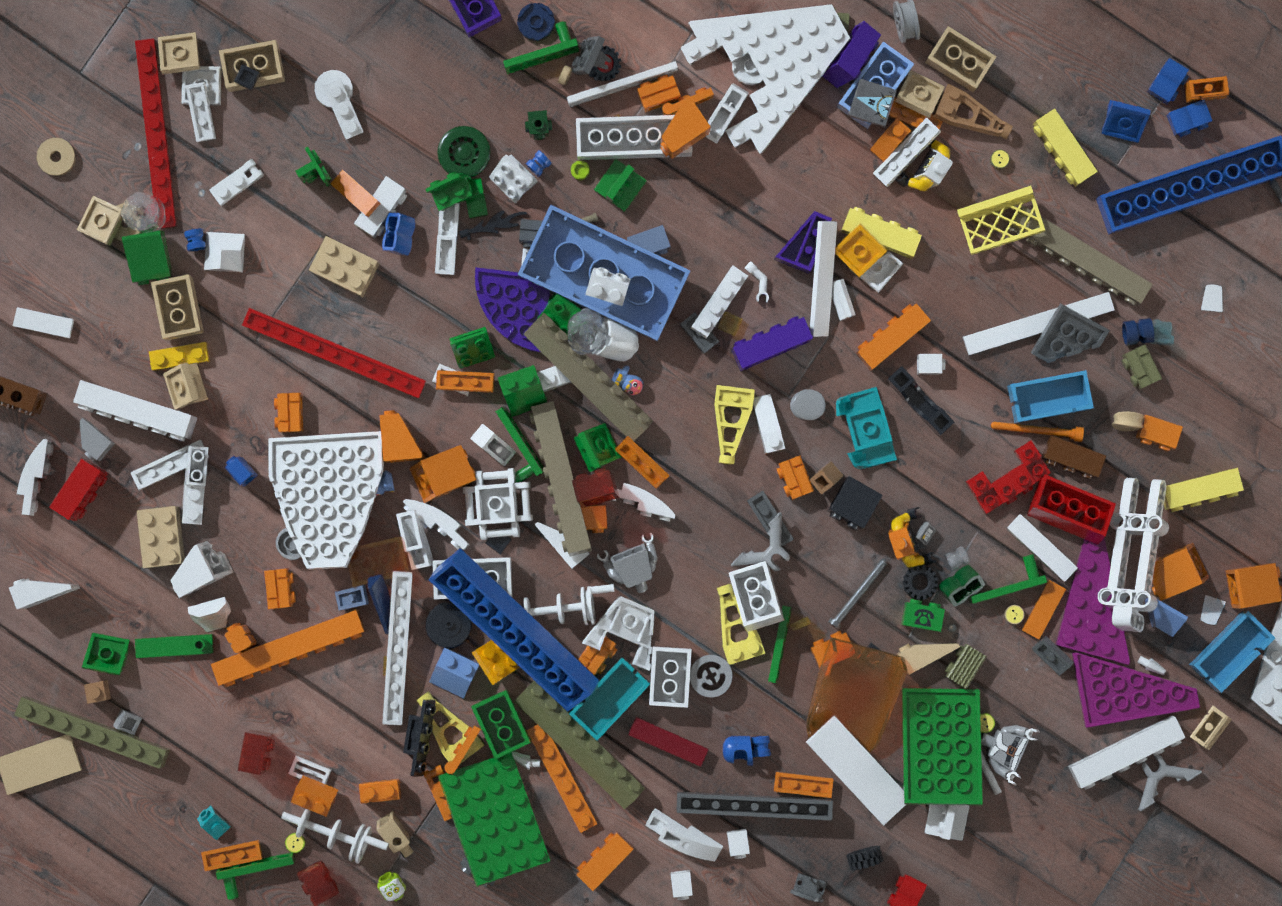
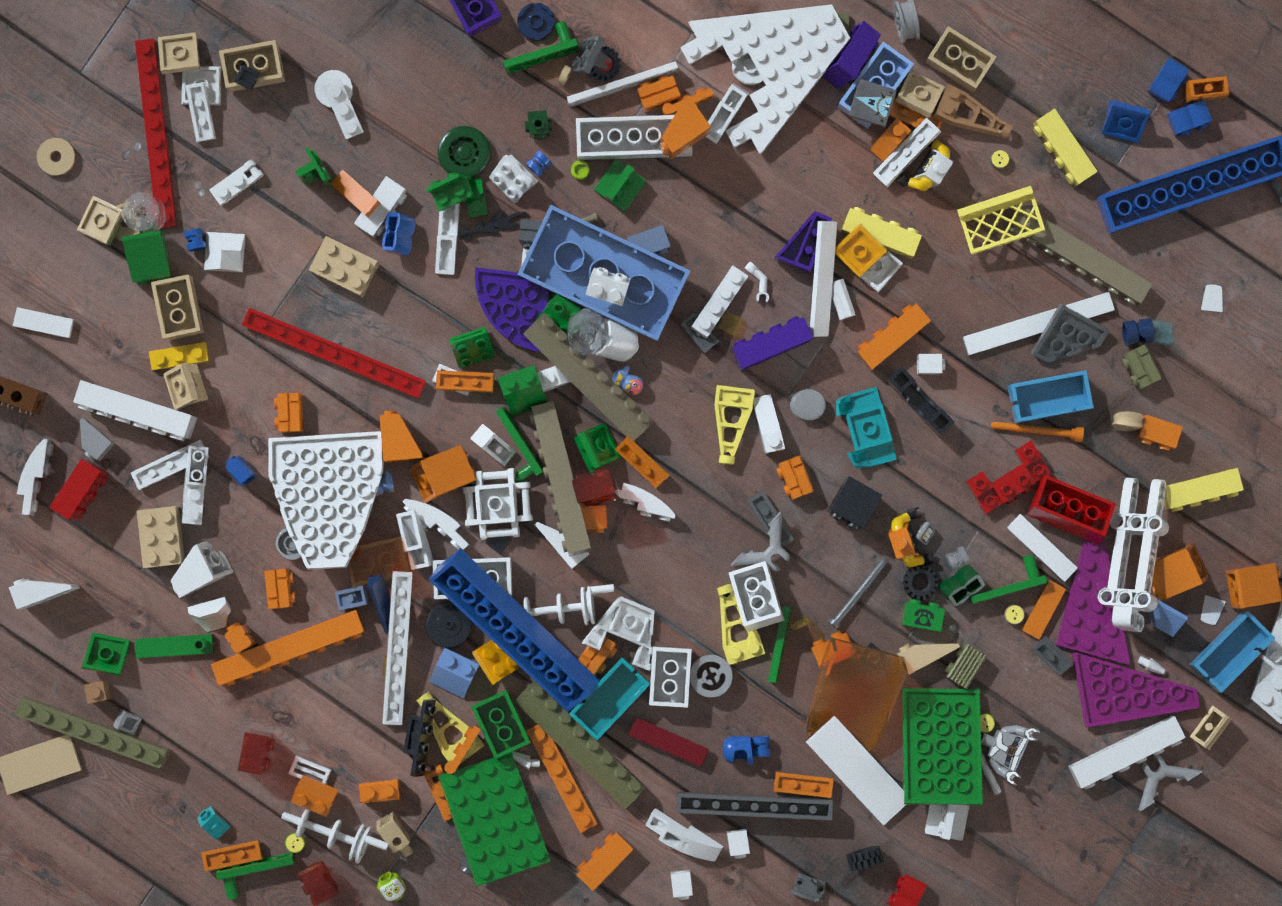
light grey torso [597,533,658,593] -> none
medium nougat brick [810,461,843,494] -> none
reddish brown brick [1042,436,1106,480] -> none

